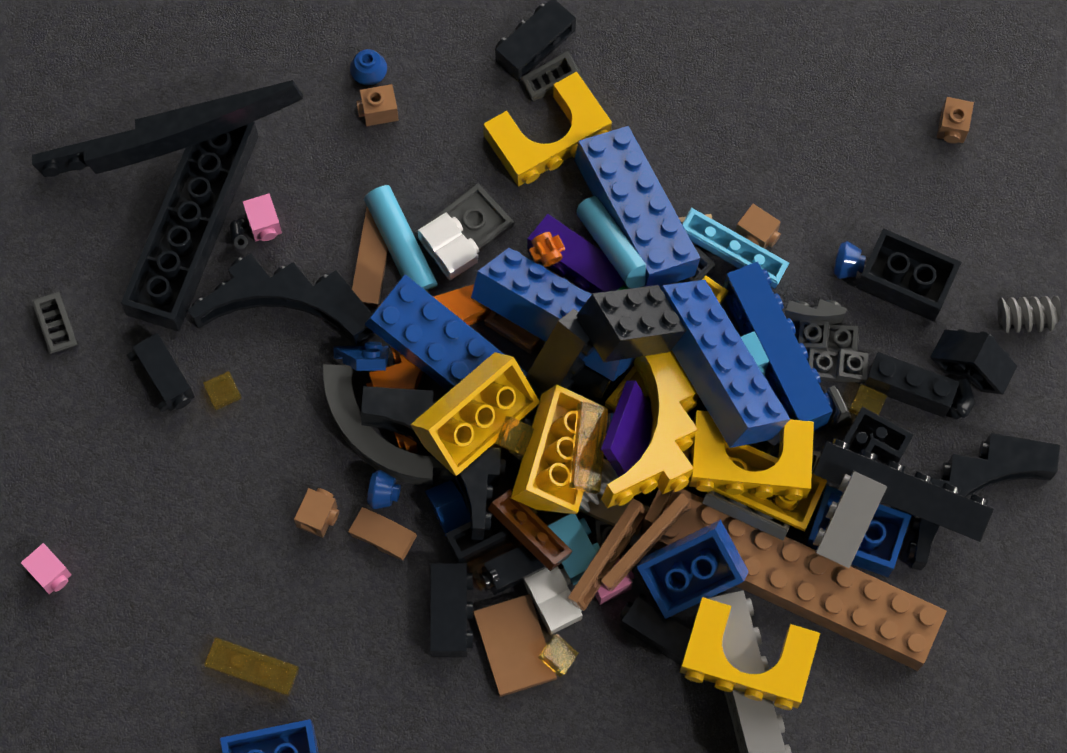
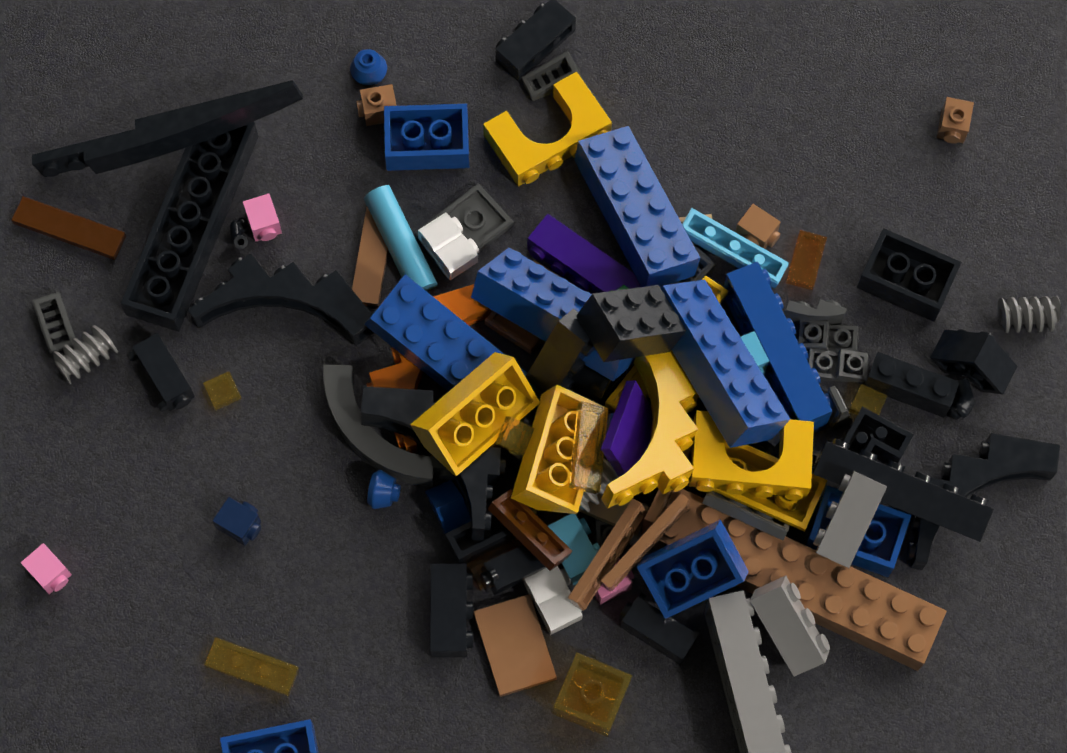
medium nougat brick [294,488,339,538] -> none
blue wing [334,342,389,371] -> none
medium nougat slope [348,507,417,560] -> none
orange gear [529,232,565,267] -> none
clear yellow tile [538,634,579,677] -> none
medium azure brick [576,196,646,288] -> none
yellow arch [680,597,820,710] -> none
blue cone [834,241,866,279] -> none
none -> reddish brown tile [12,196,126,260]
none -> light grey piece [53,325,118,385]
none -> dark blue brick [213,497,261,546]
none -> blue brick [384,104,469,171]
none -> clear yellow brick [553,652,632,737]
none -> light grey brick [750,575,830,676]
none -> clear orange tile [786,230,827,290]

